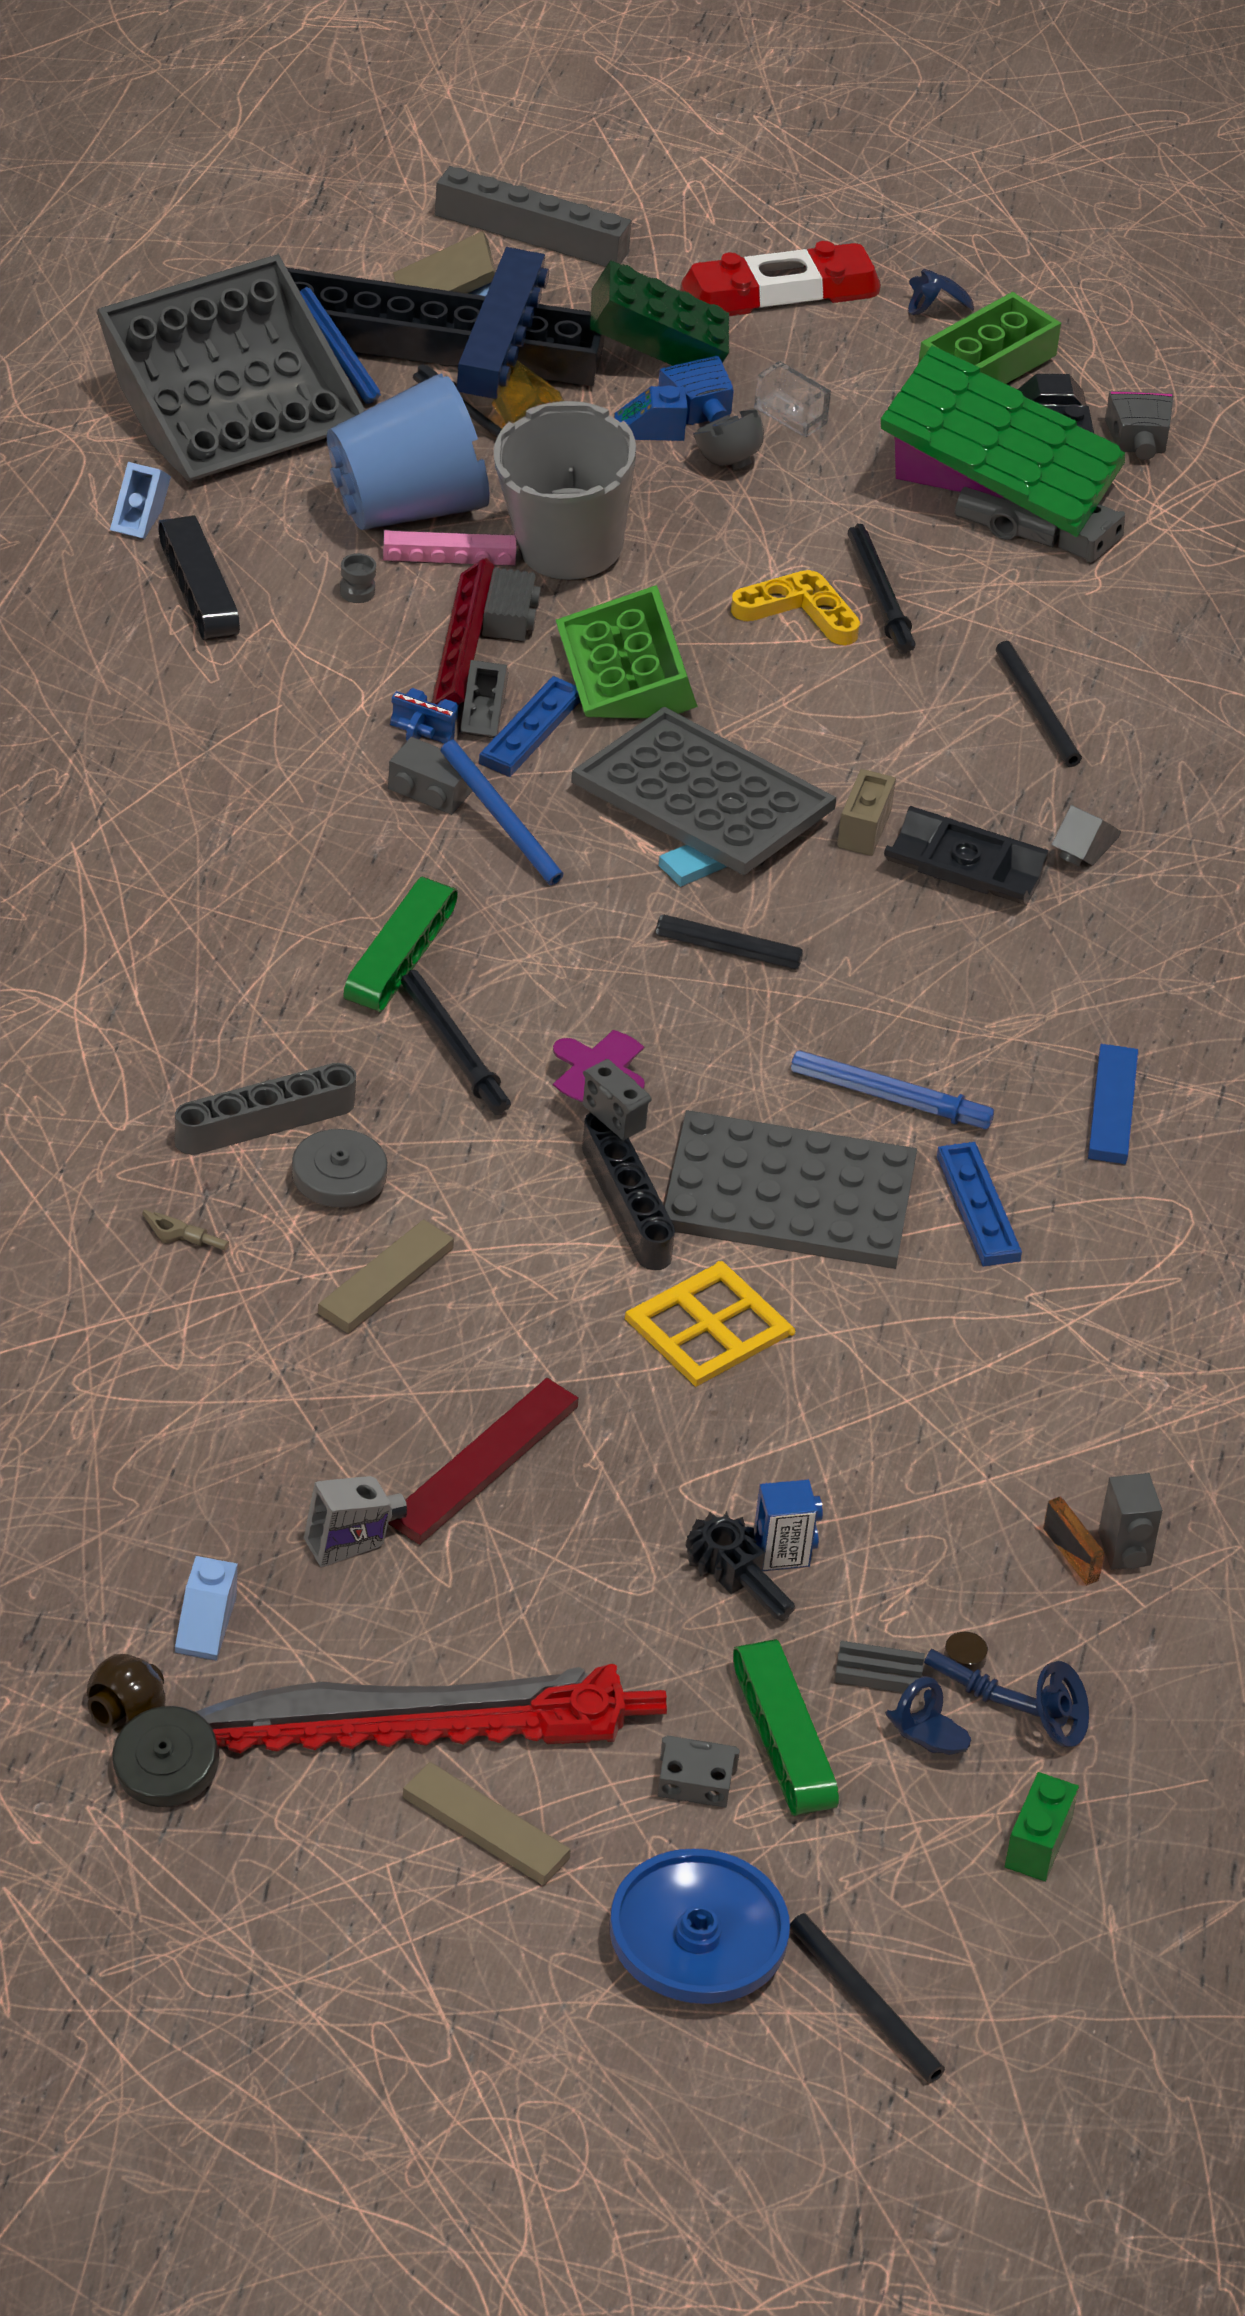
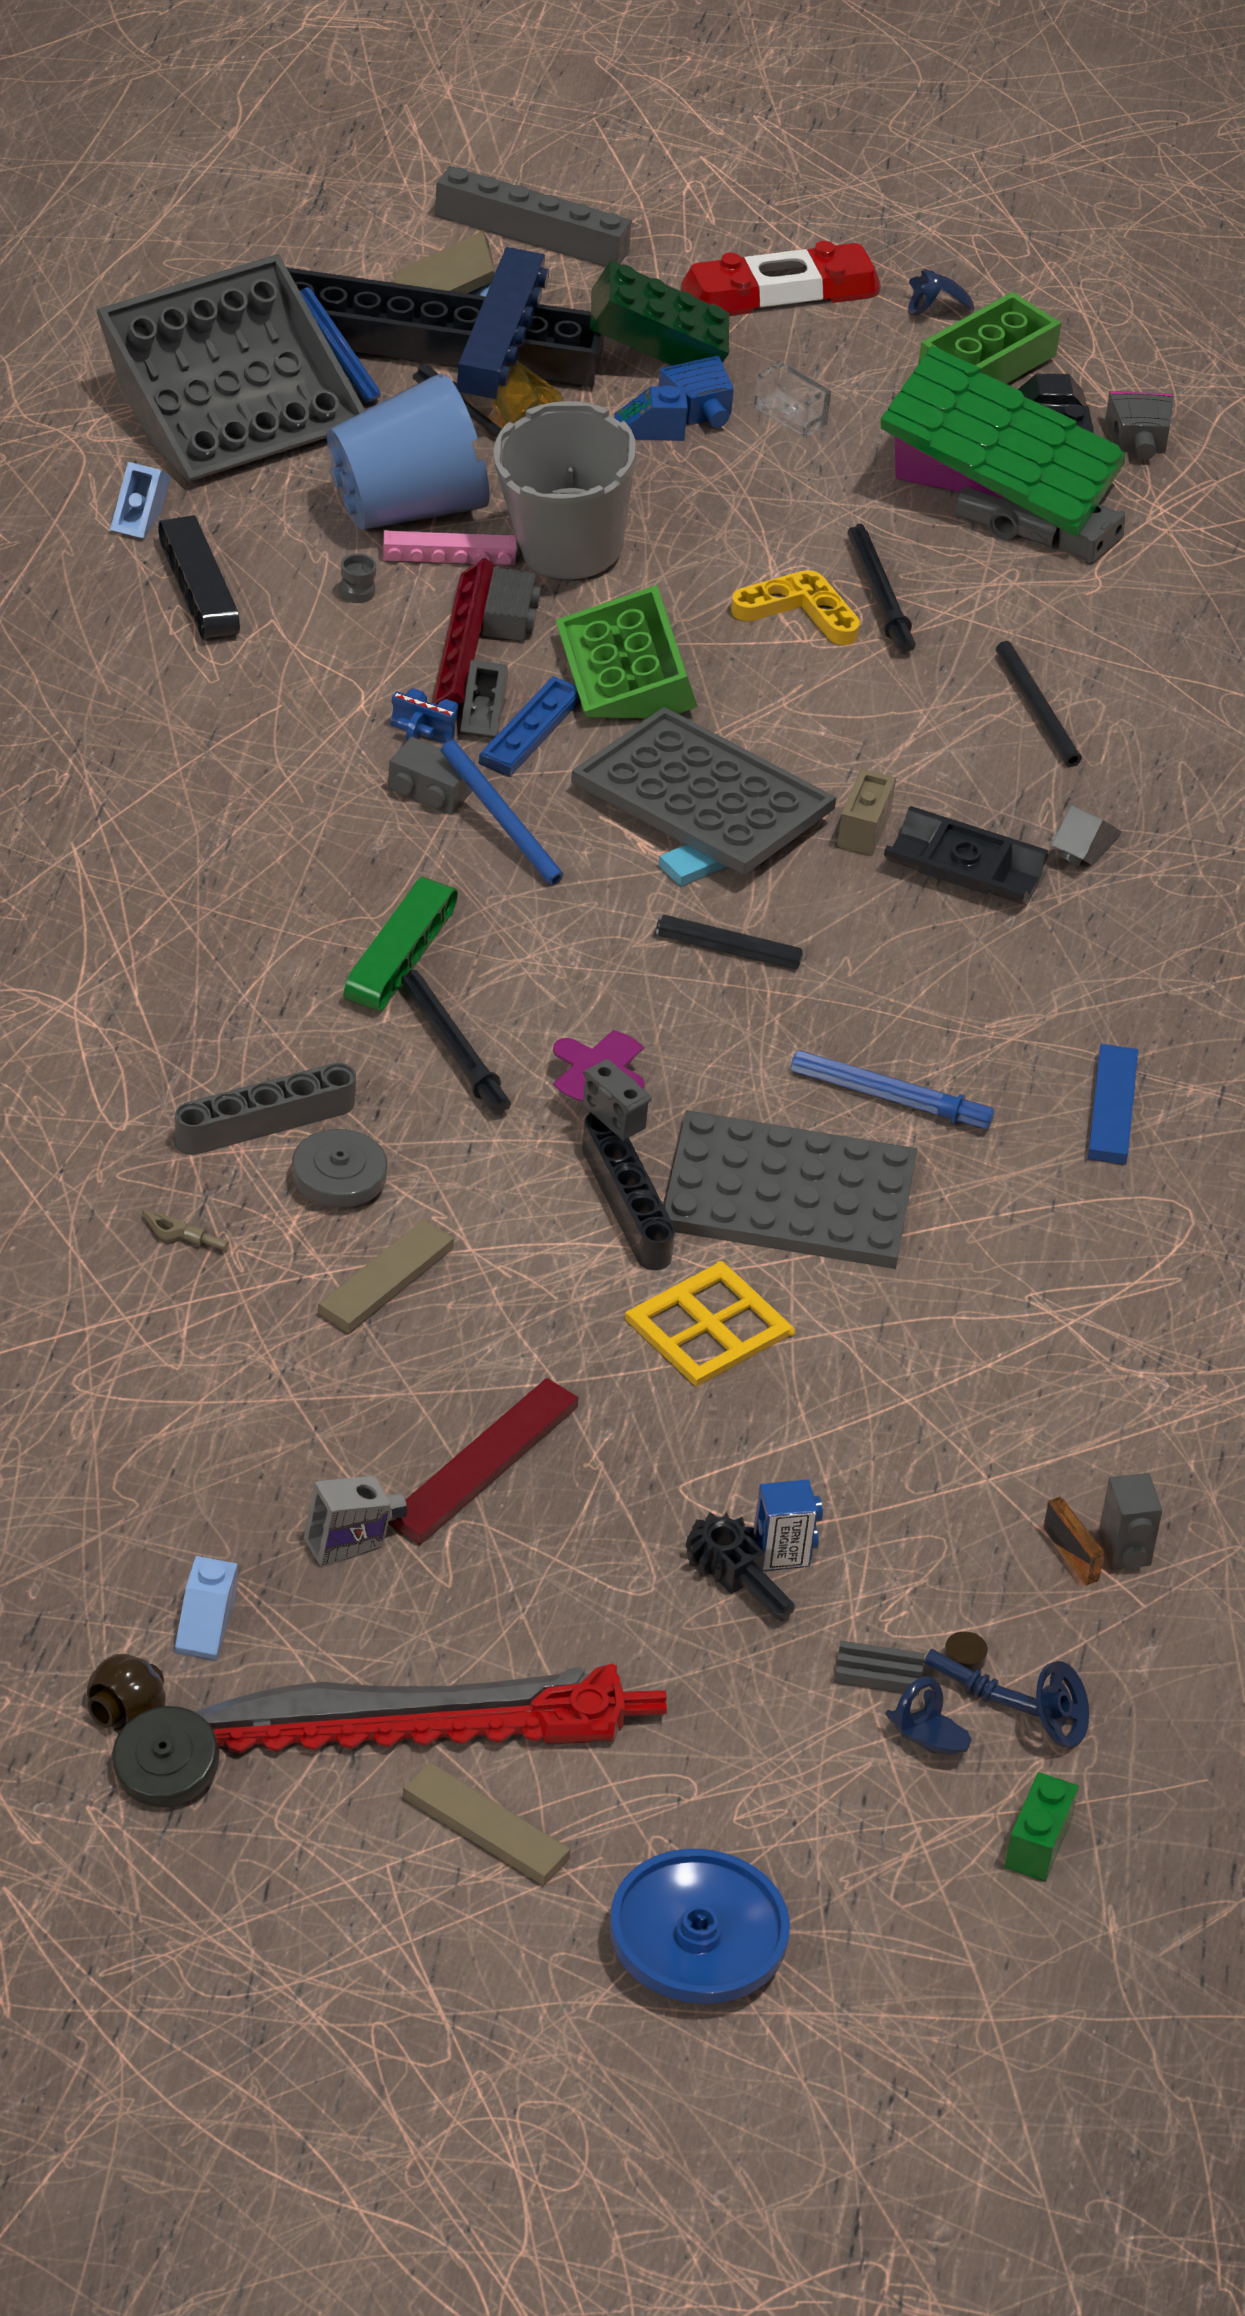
dark grey piece [658,1735,740,1808] -> none
dark grey cylinder [693,408,764,470] -> none
green beam [733,1639,839,1816] -> none
black piece [790,1913,945,2083] -> none
blue tile [937,1142,1022,1267] -> none

